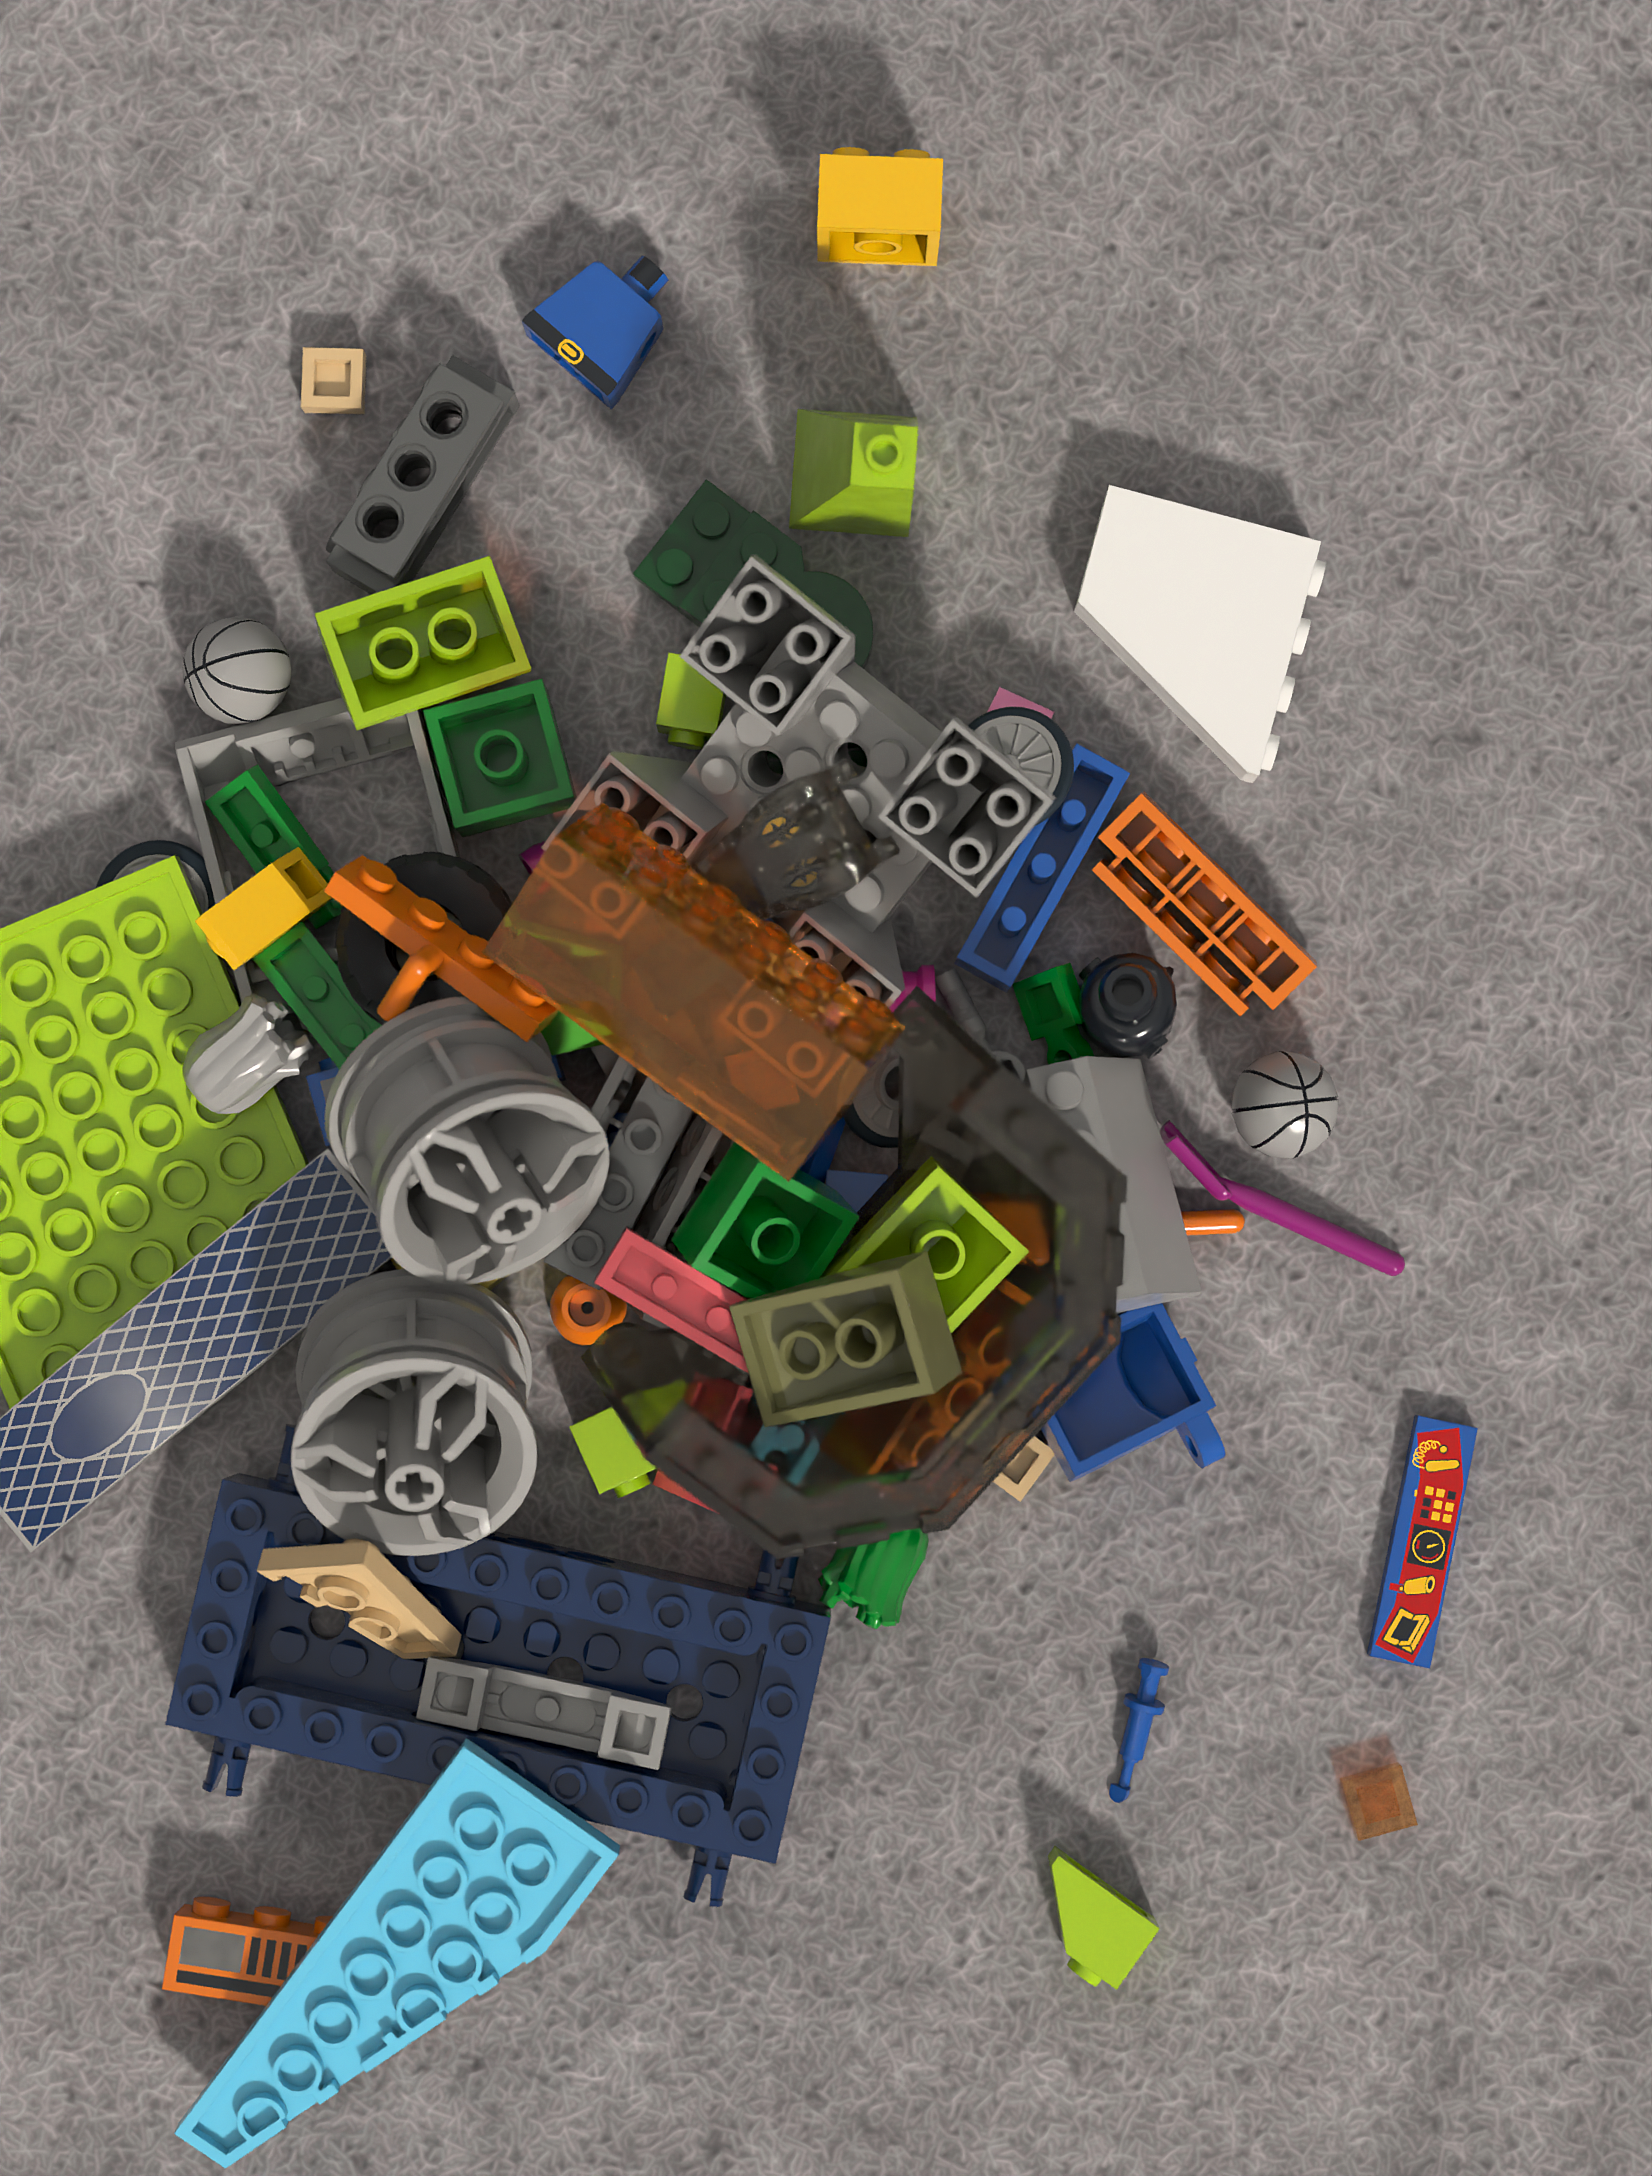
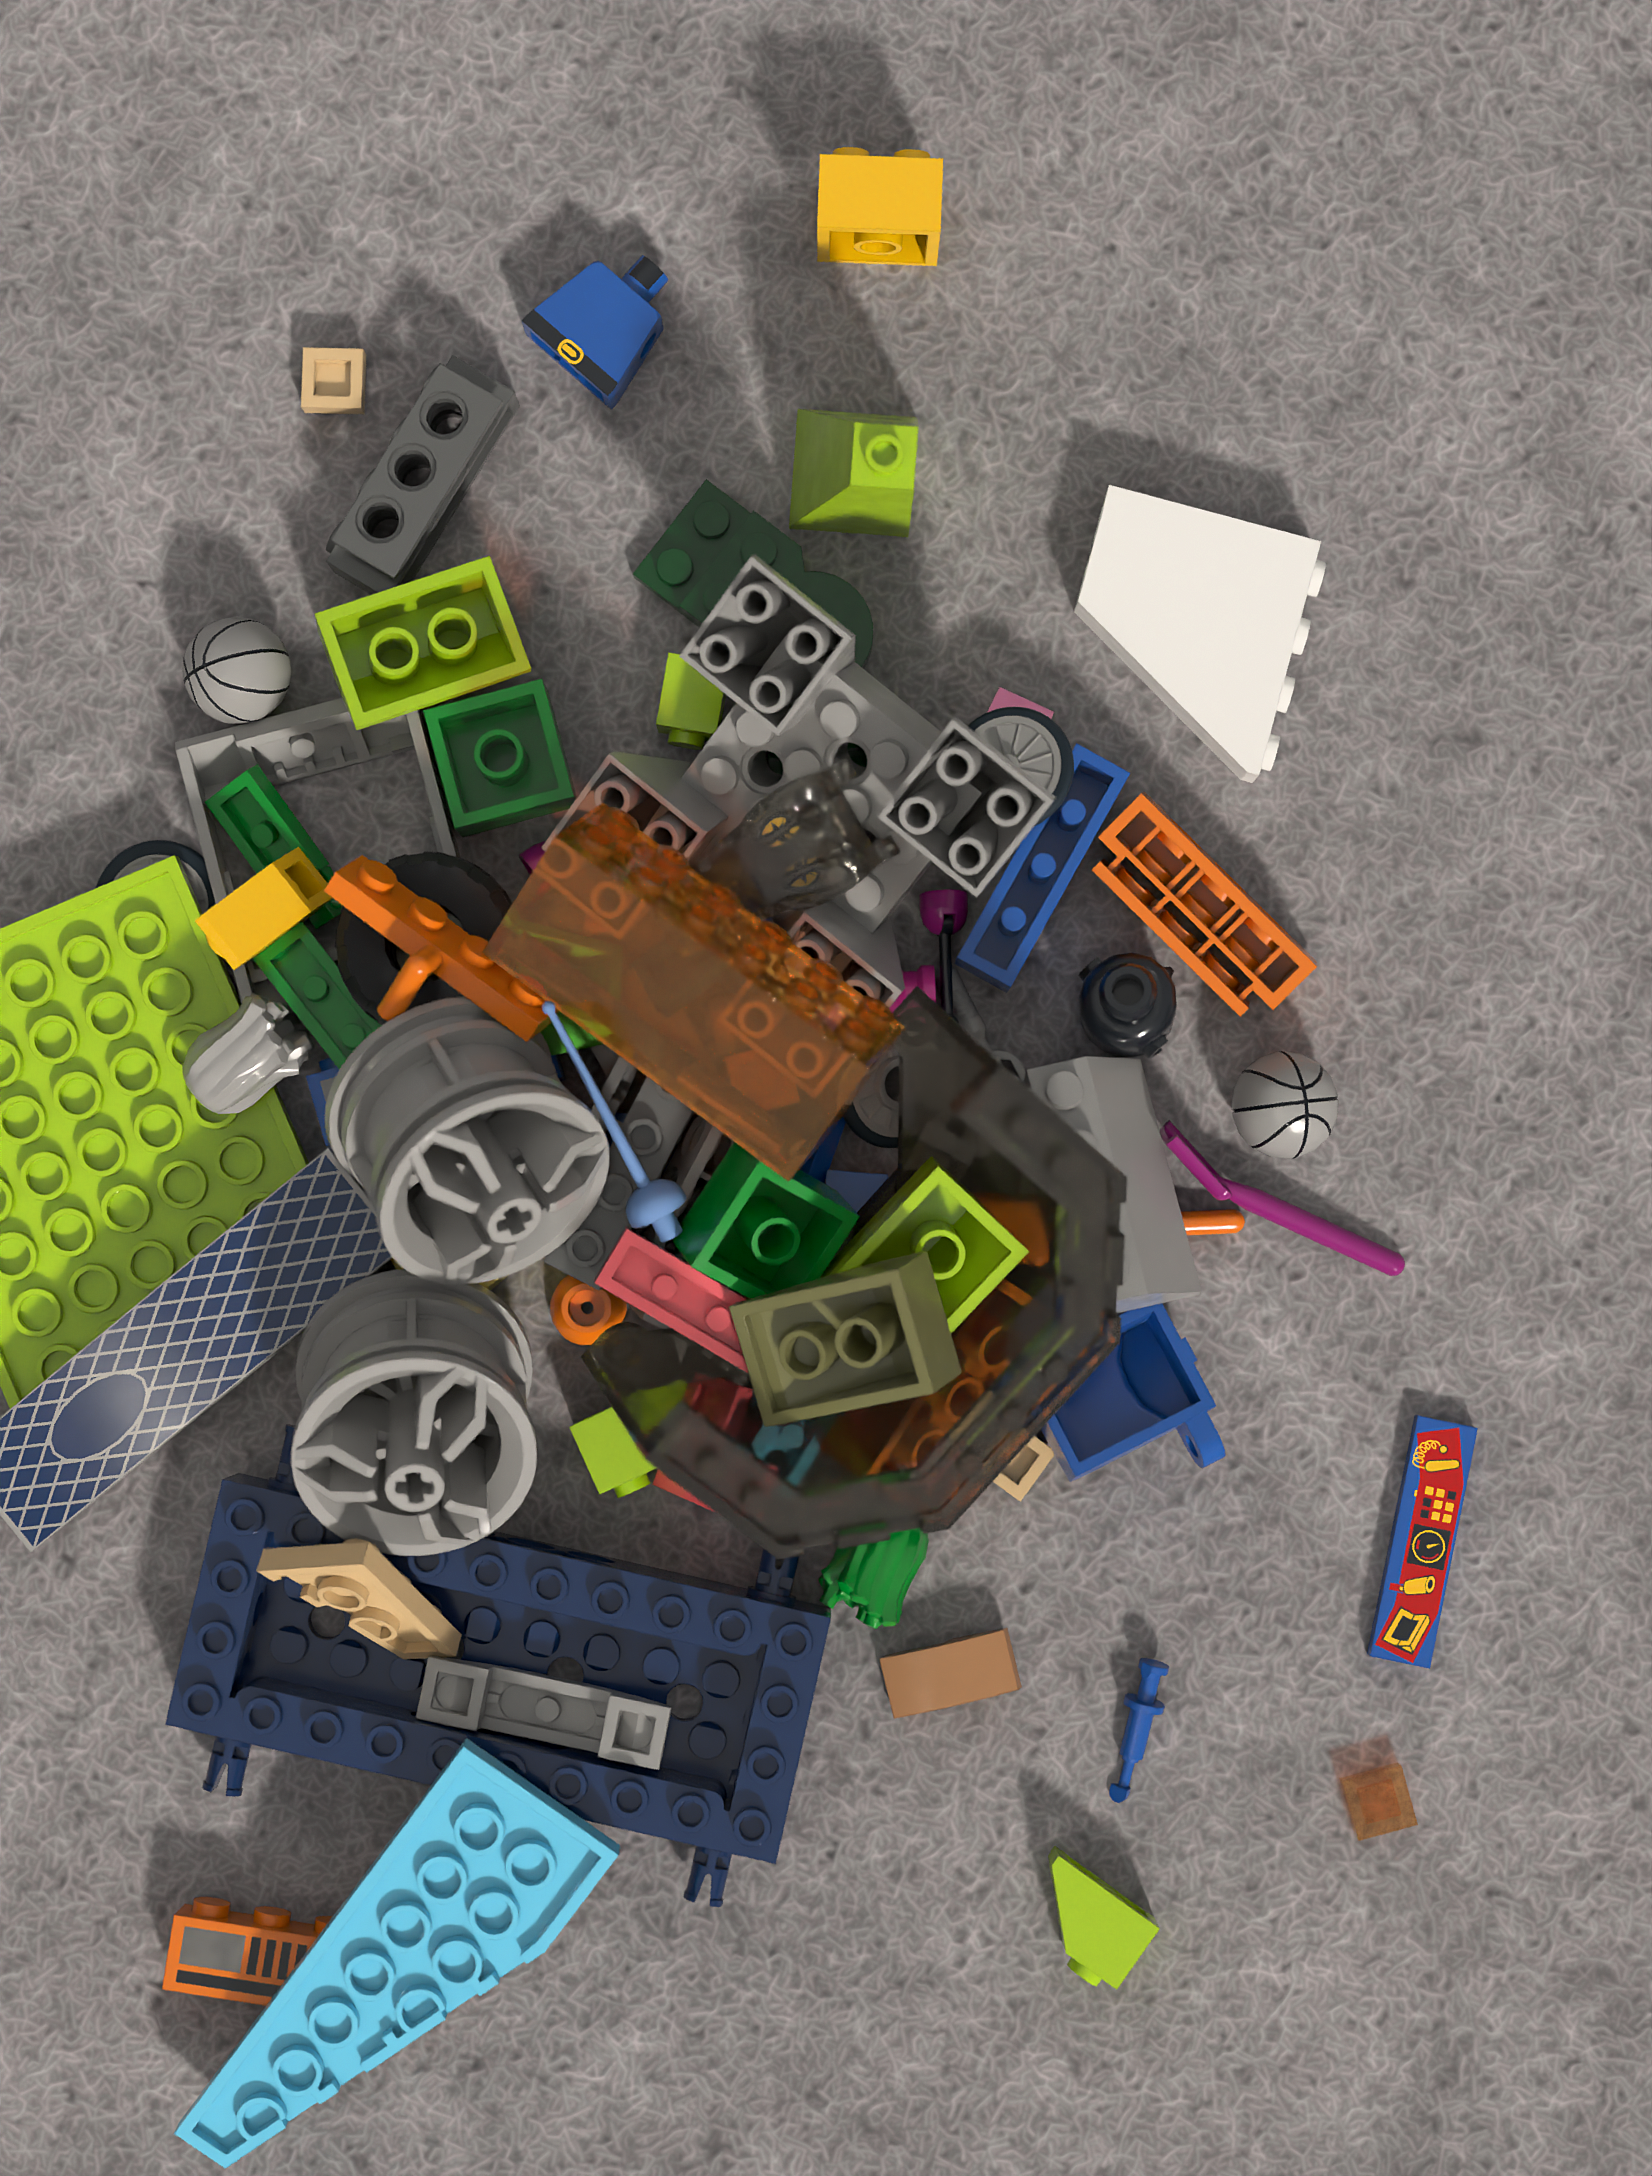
green plate [1012,963,1094,1065] -> none
none -> medium blue sword [542,1001,687,1242]
none -> medium nougat slope [879,1628,1022,1719]
none -> hinge [919,889,968,1038]

